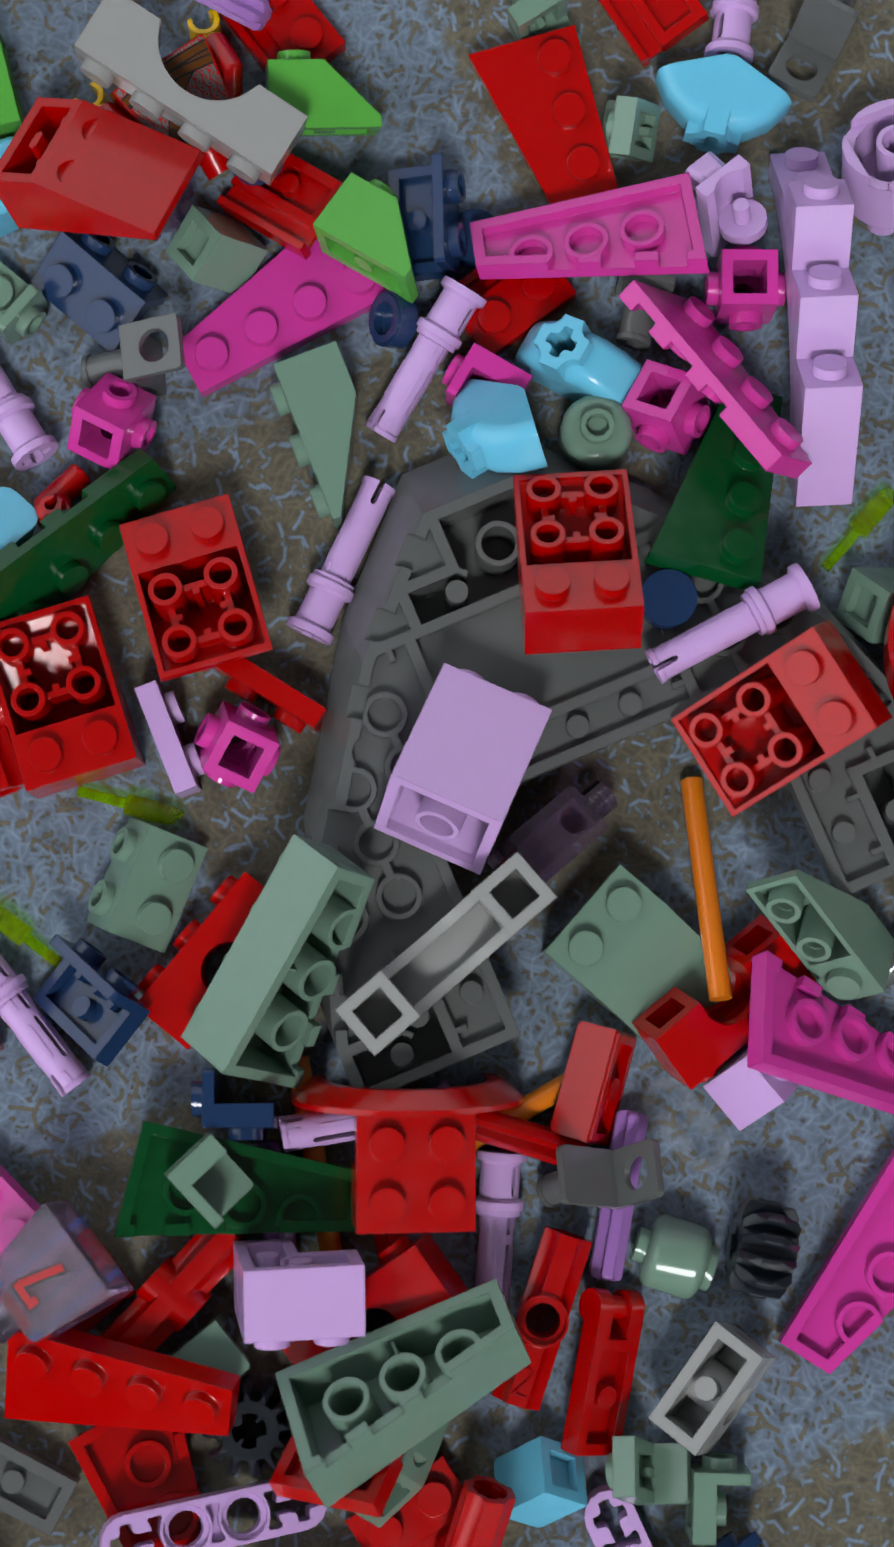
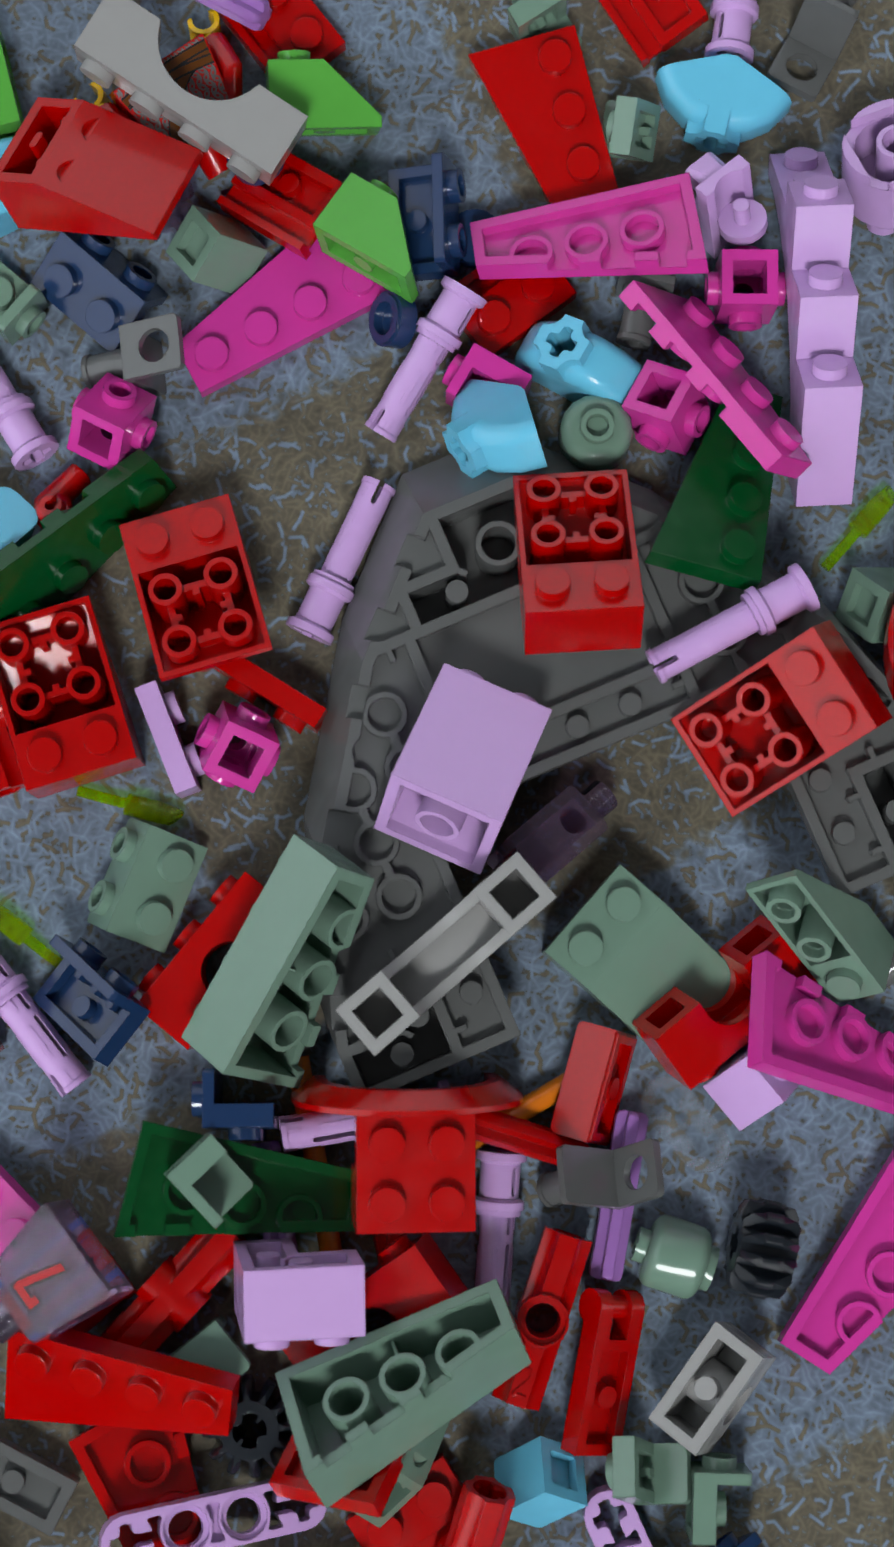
sand green slope [268,341,358,530] -> none
dark blue tile [642,569,698,630] -> none
orange bar [680,777,732,1002] -> none

